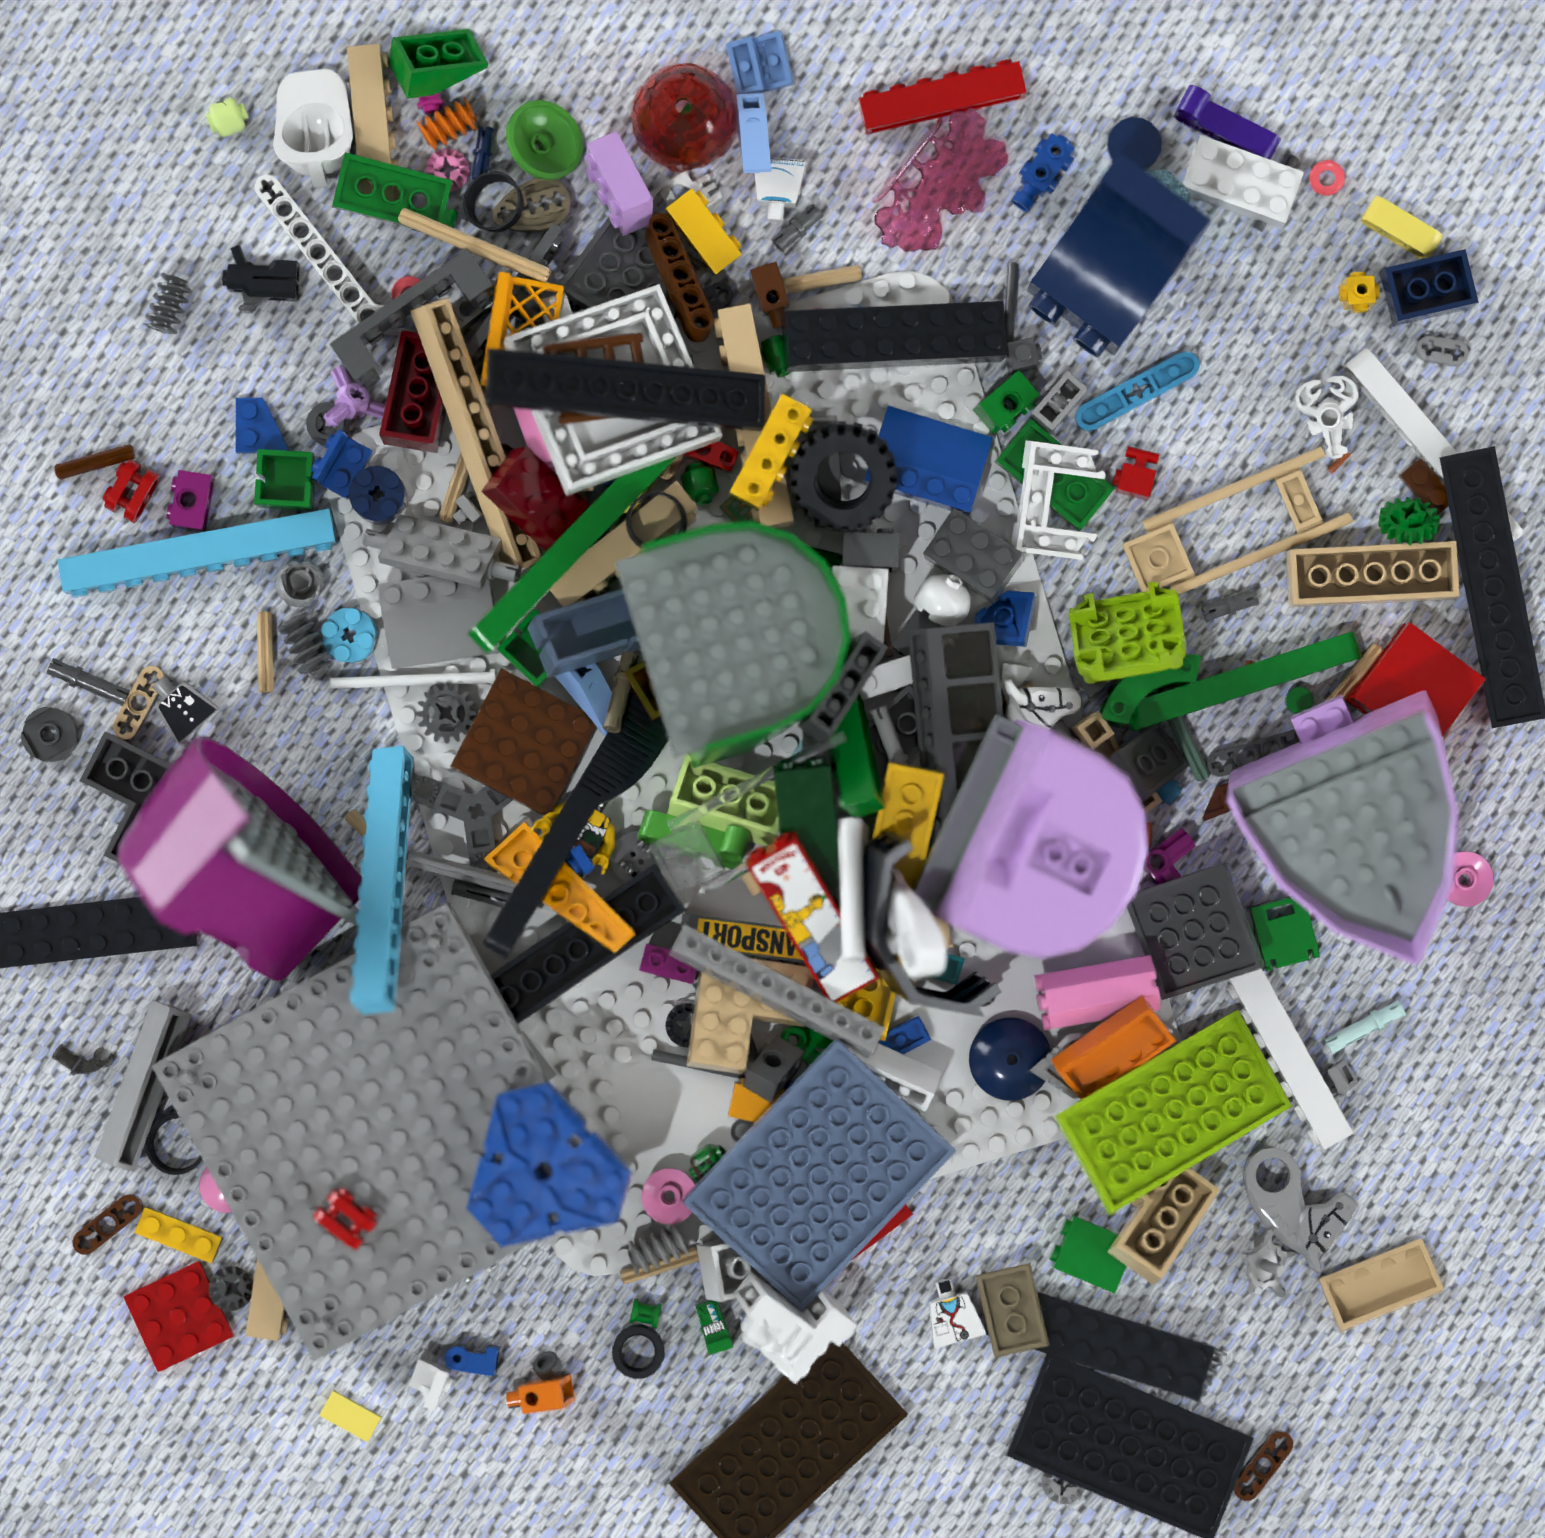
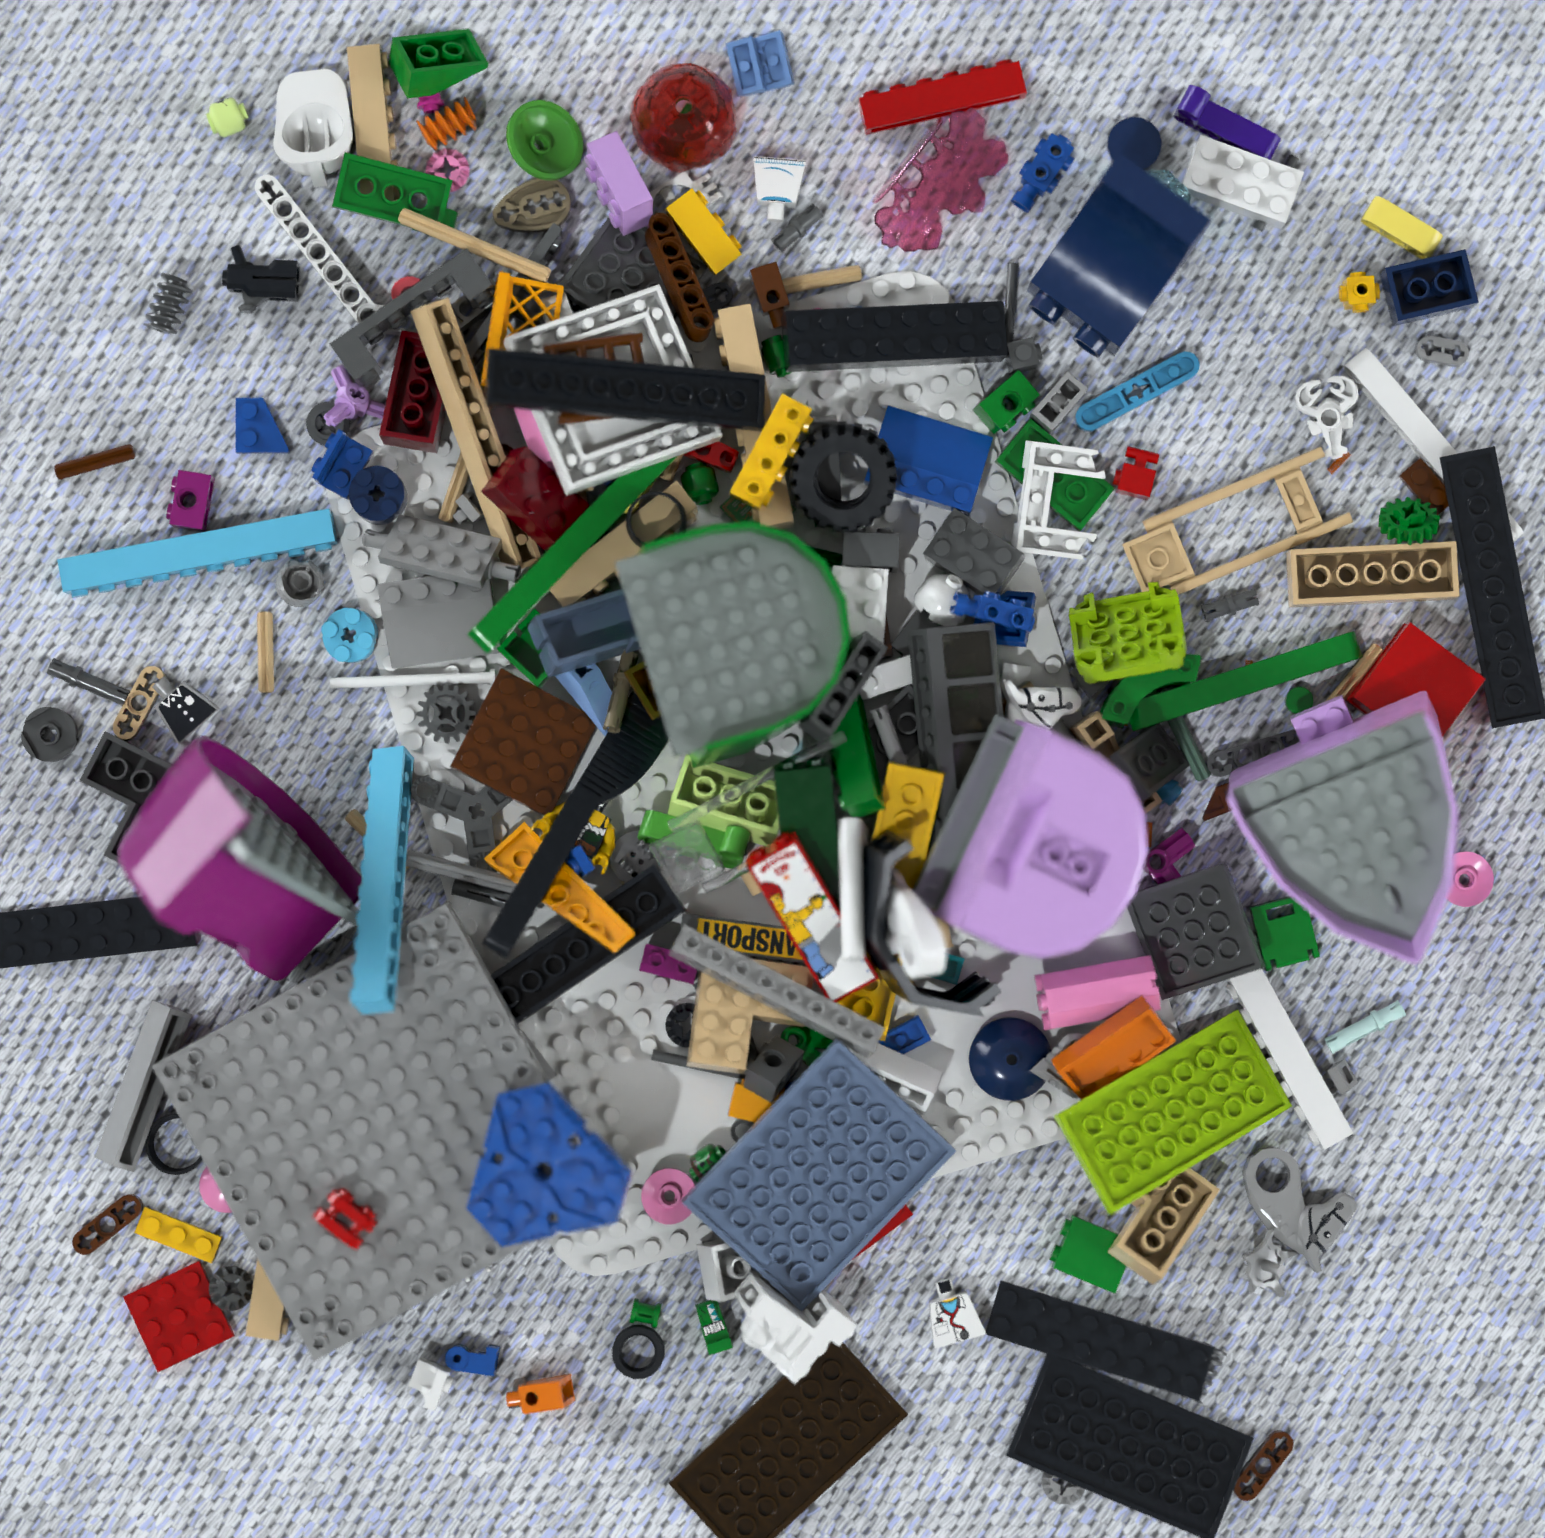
clear smoke piece [52,1044,114,1076] -> none
red brick [102,459,161,523] -> none
green piece [254,449,317,511] -> none
dark grey piece [279,612,332,674] -> none
light yellow tile [319,1390,382,1442] -> none
black tyre [463,171,524,232] -> none
dark blue axle [471,126,495,180] -> none
dark grey tile [533,1351,562,1380] -> none
tan axle [620,1247,699,1284] -> none
light grey piece [628,1224,689,1276] -> none
light blue slope [736,93,771,173] -> none
dark tan tile [975,1263,1050,1358] -> none
coral piece [1309,160,1345,196] -> none
tan slope [1319,1238,1444,1333] -> none
none -> blue brick [950,591,1035,632]

